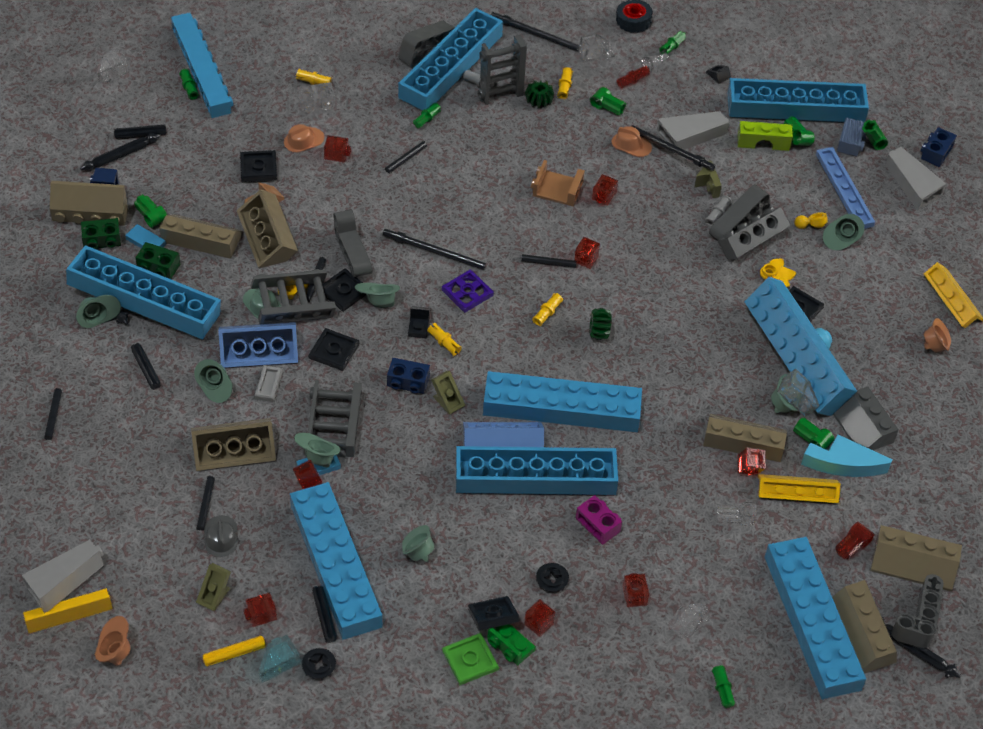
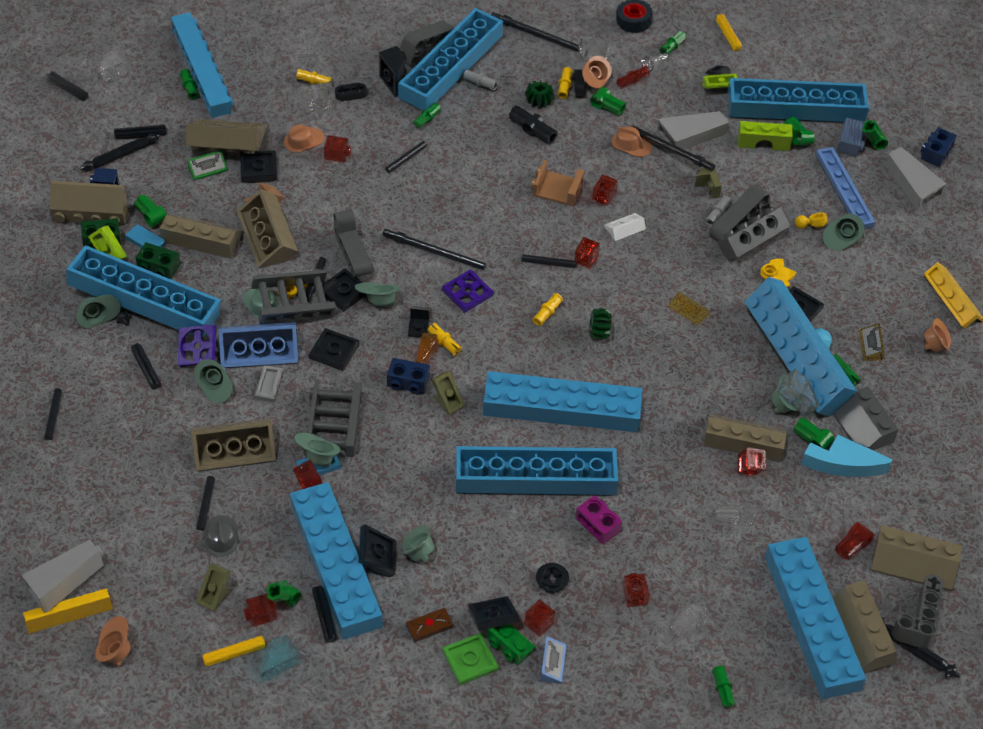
black gear [302,648,336,680] -> none
medium blue slope [463,422,544,447] -> none
dark grey fence [478,34,527,105] -> none
yellow panel [758,474,841,503] -> none
none -> black axle [47,71,89,101]
none -> lime slope [88,225,127,260]
none -> dark purple piece [178,325,216,367]
none -> dark tan slope [186,119,267,153]
none -> slope [187,151,228,181]
none -> green piece [266,580,301,607]
none -> black beam [335,83,367,101]
none -> black plate [359,524,396,577]
none -> black slope [379,46,407,98]
none -> reddish brown tile [406,607,453,643]
none -> clear orange slope [416,332,437,364]
none -> black piece [509,105,558,144]
none -> slope [541,637,566,684]
none -> black beam [573,69,584,97]
none -> nougat piece [582,56,612,88]
none -> white slope [604,213,646,241]
none -> clear yellow slope [668,291,711,326]
none -> lime slope [702,73,737,89]
none -> yellow axle [716,14,742,51]
none -> green axle [833,354,861,386]
none -> slope [859,324,885,361]

